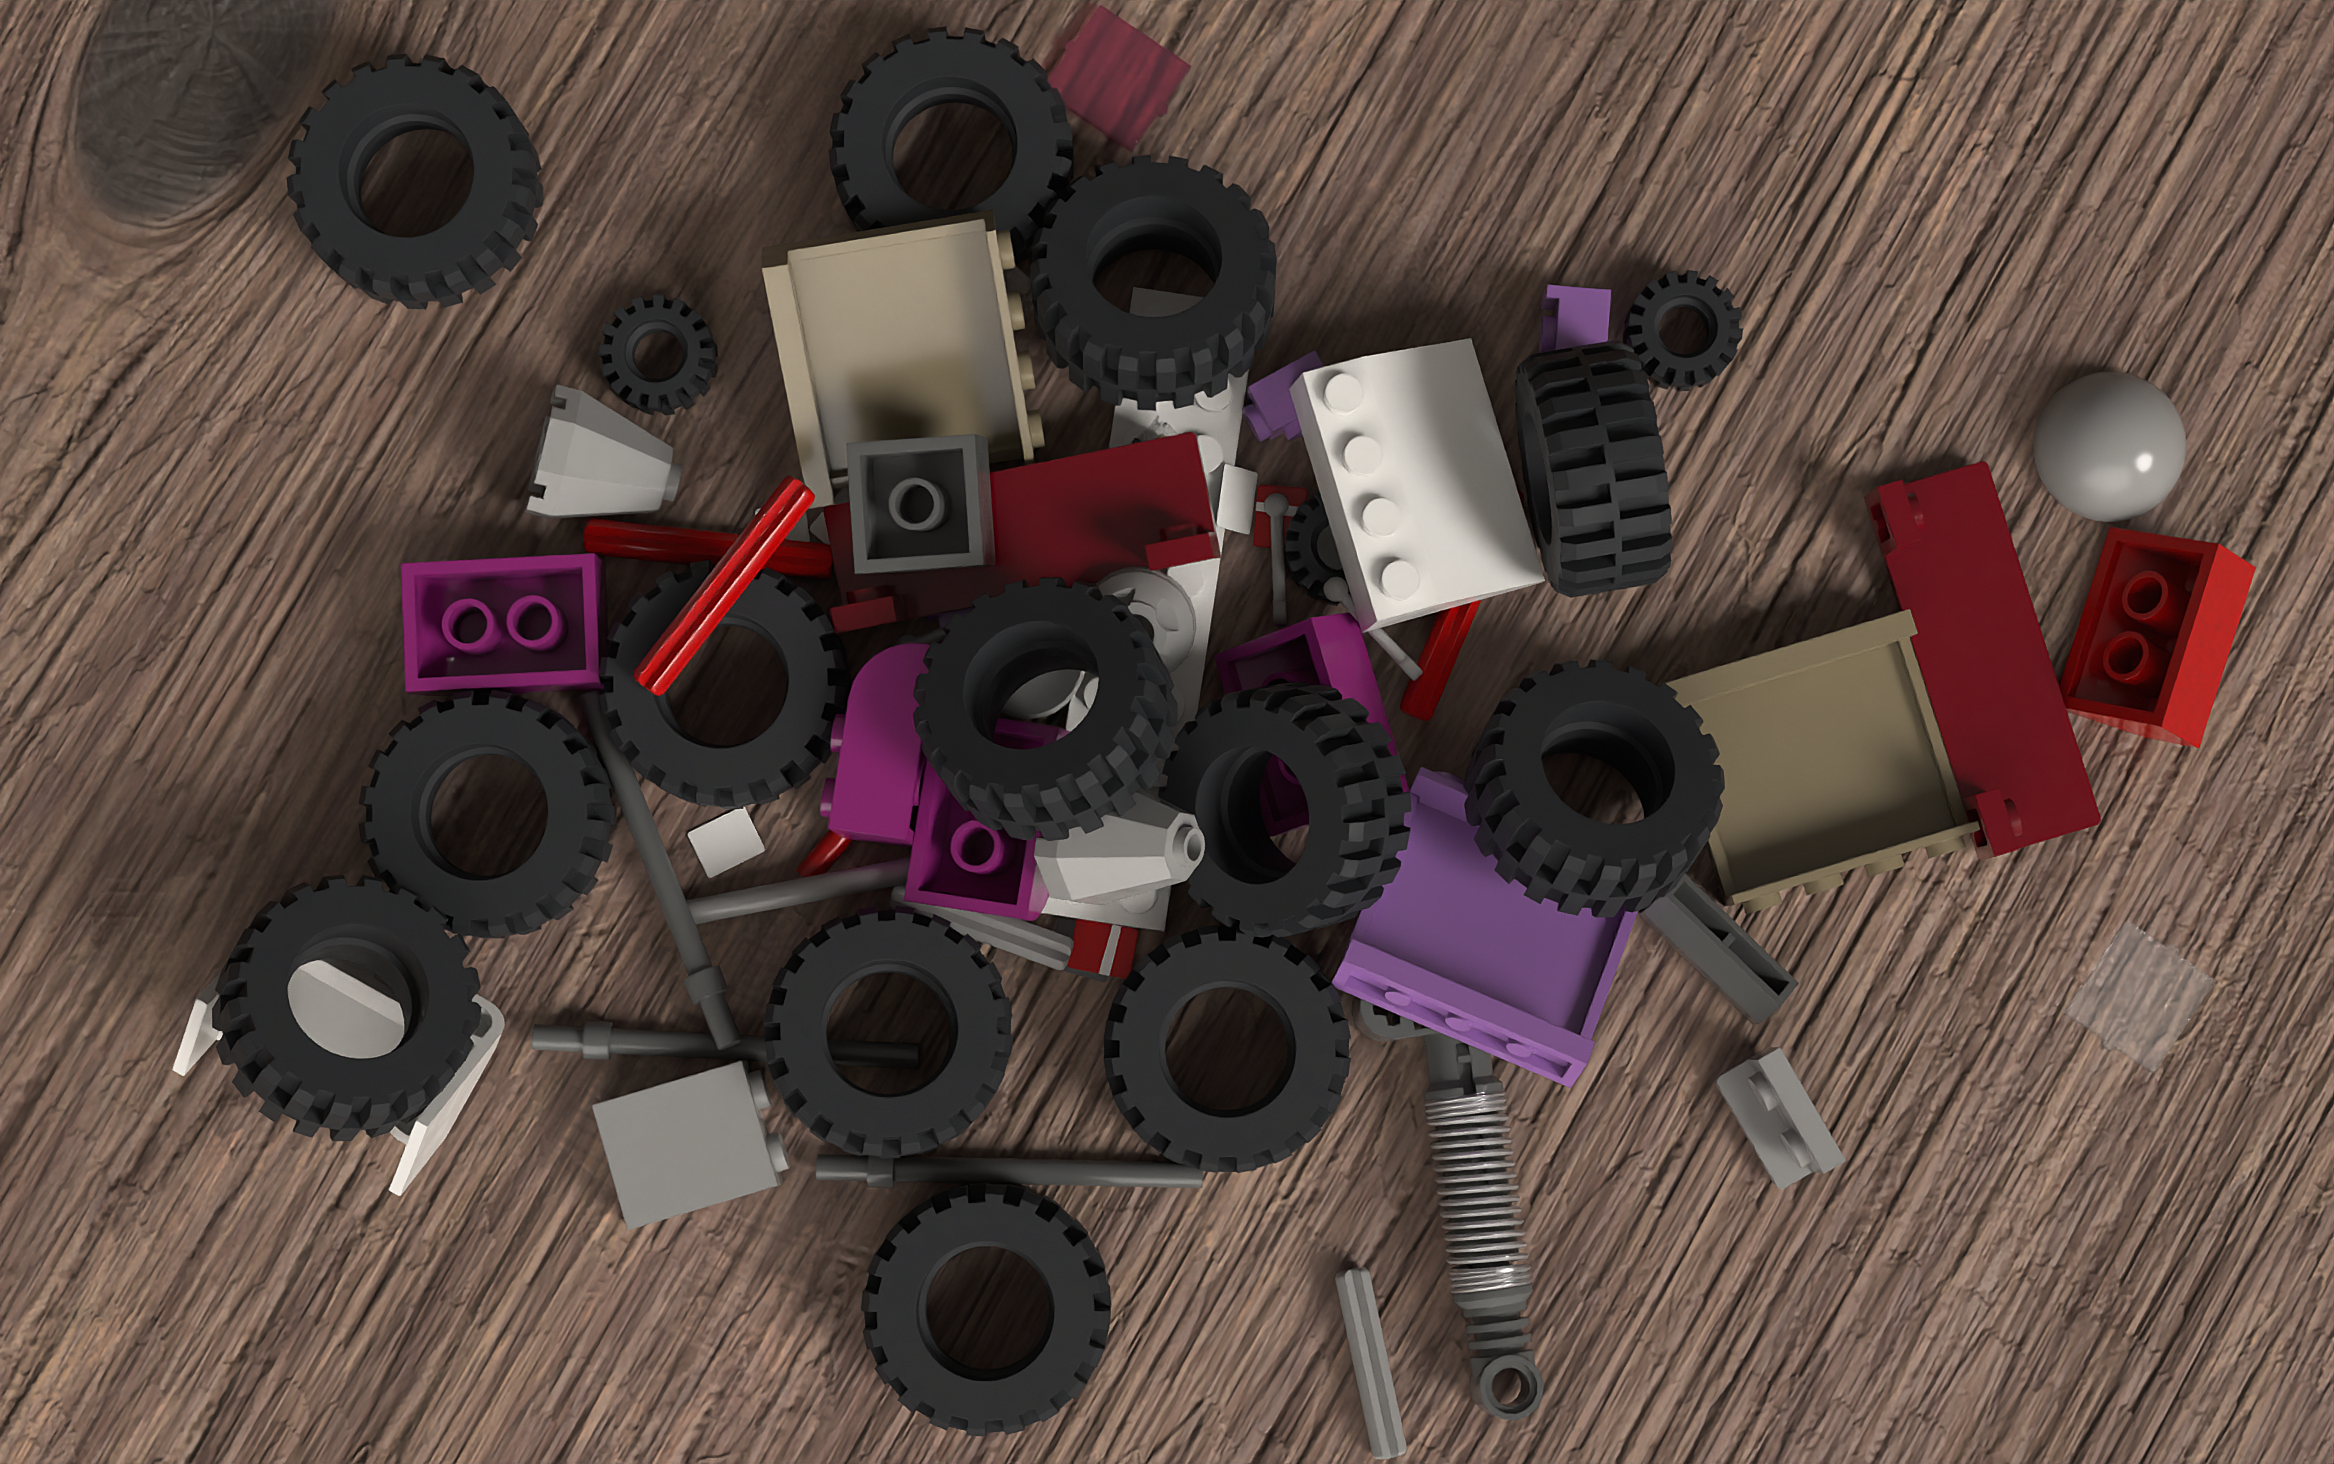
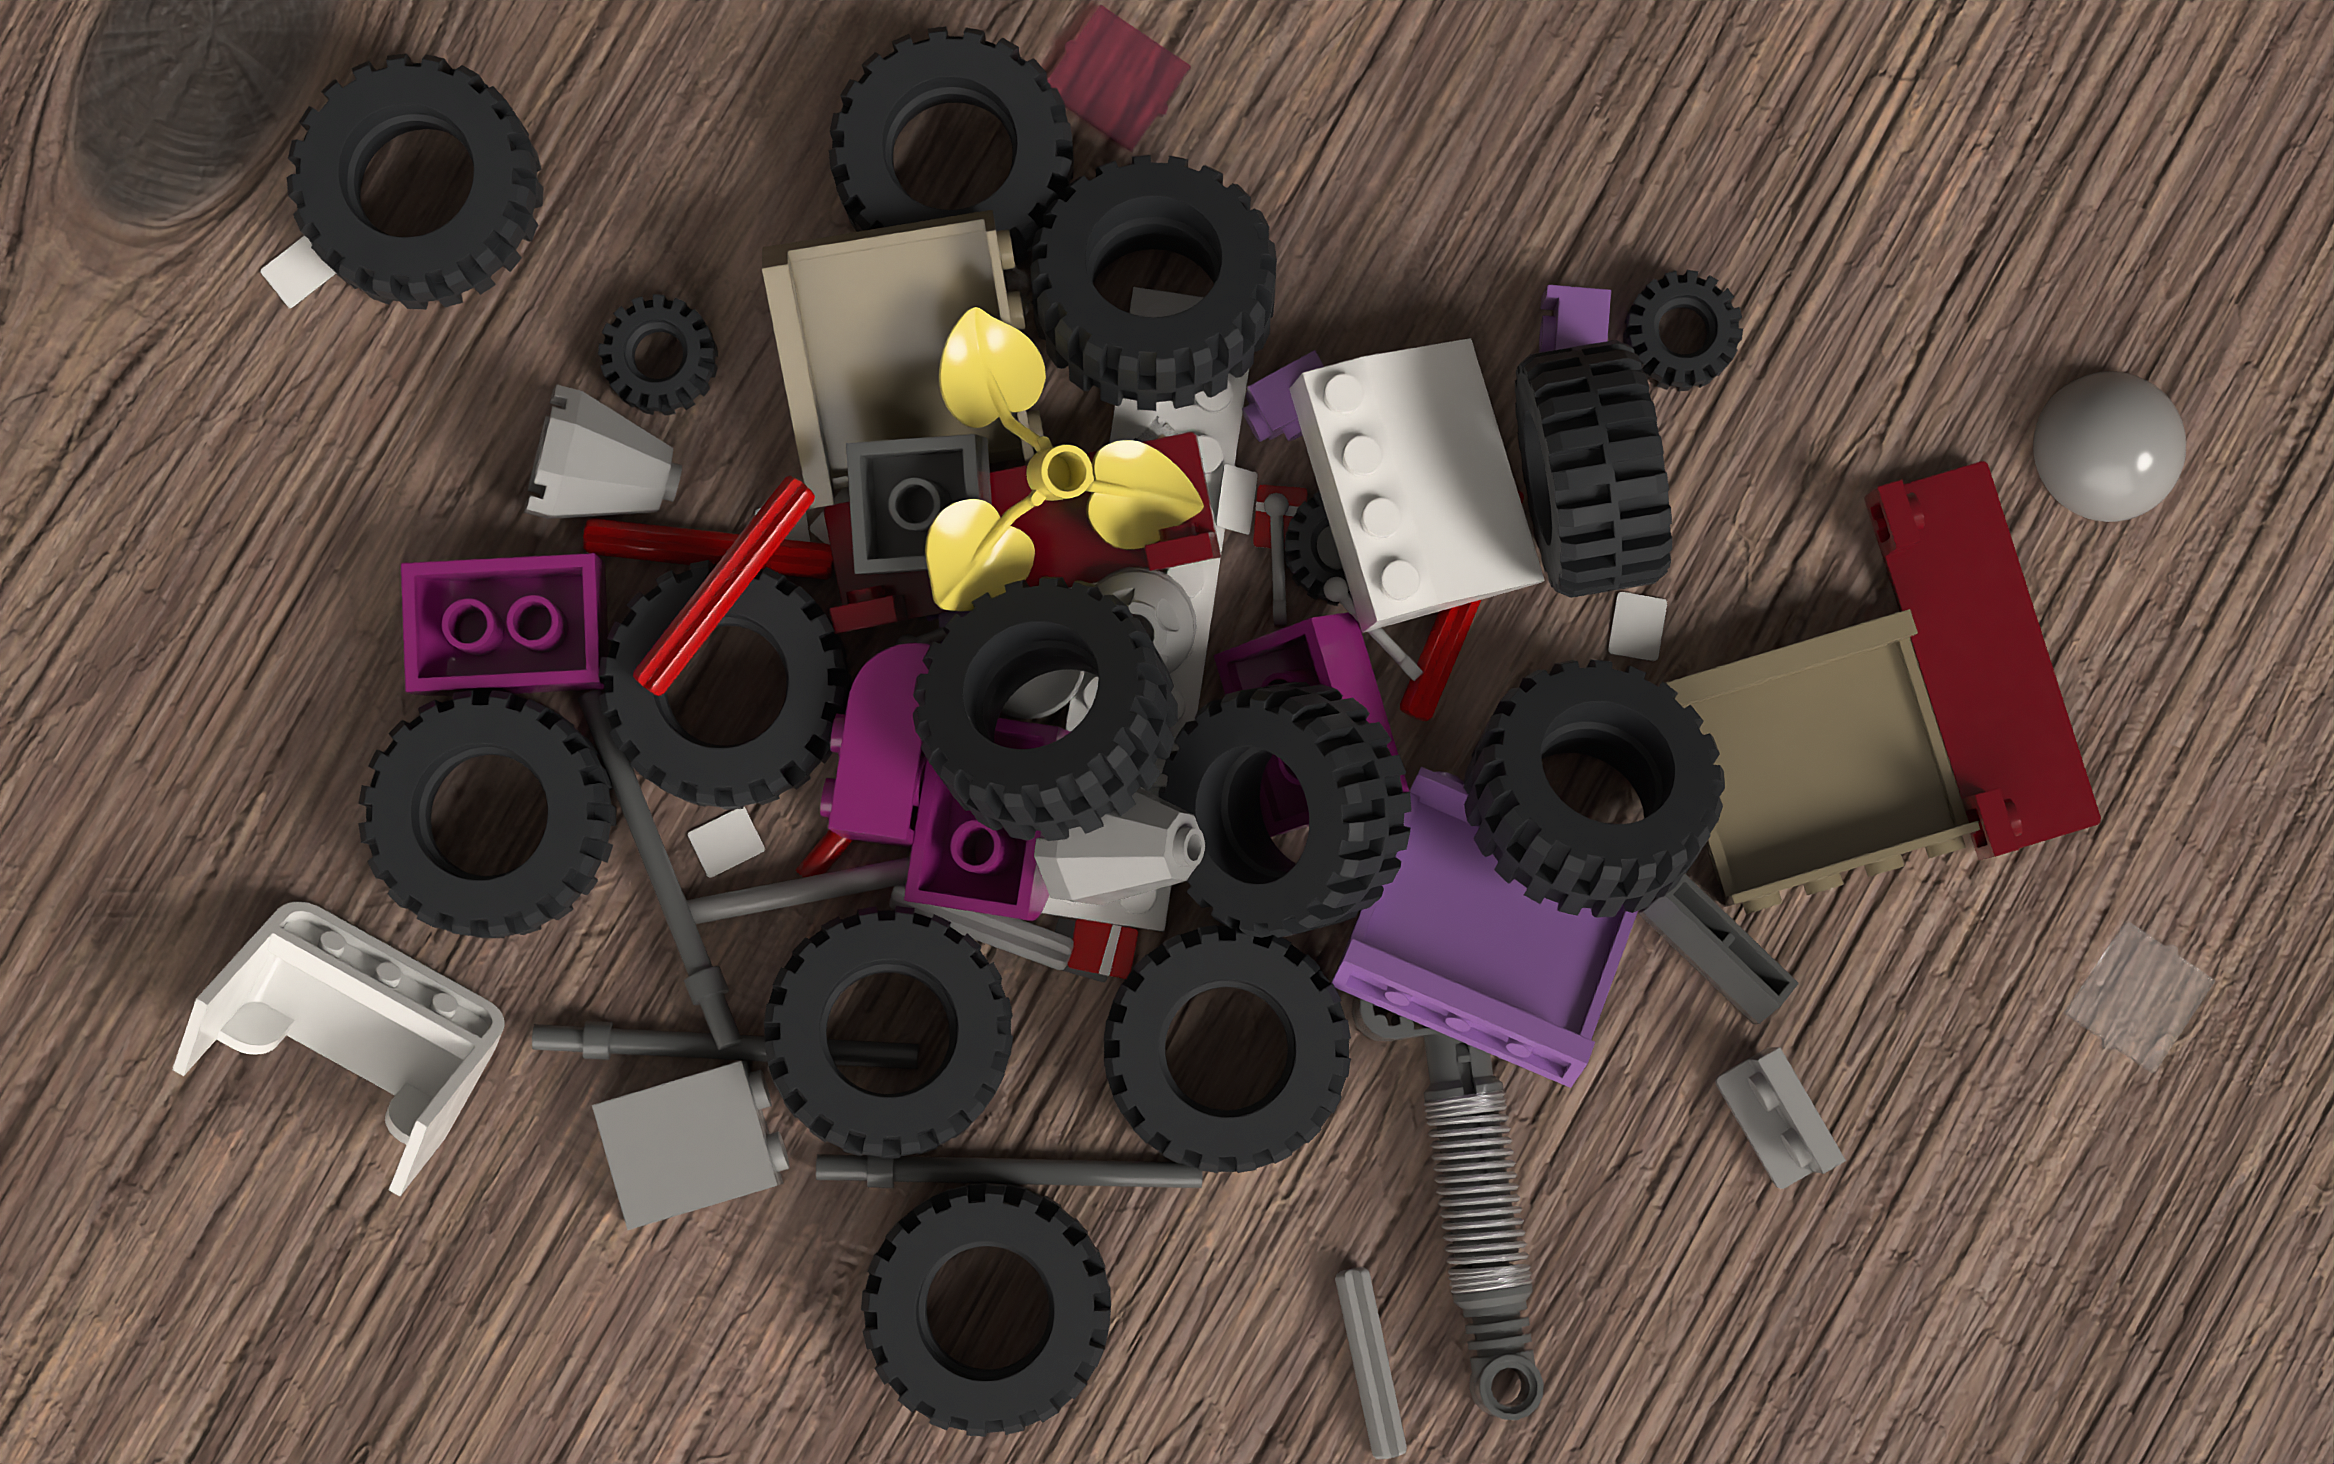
black tyre [212,874,482,1141] -> none
red slope [2059,527,2256,748] -> none
none -> white sticker [261,235,336,308]
none -> light yellow plant [925,307,1204,611]
none -> white sticker [1608,592,1667,661]

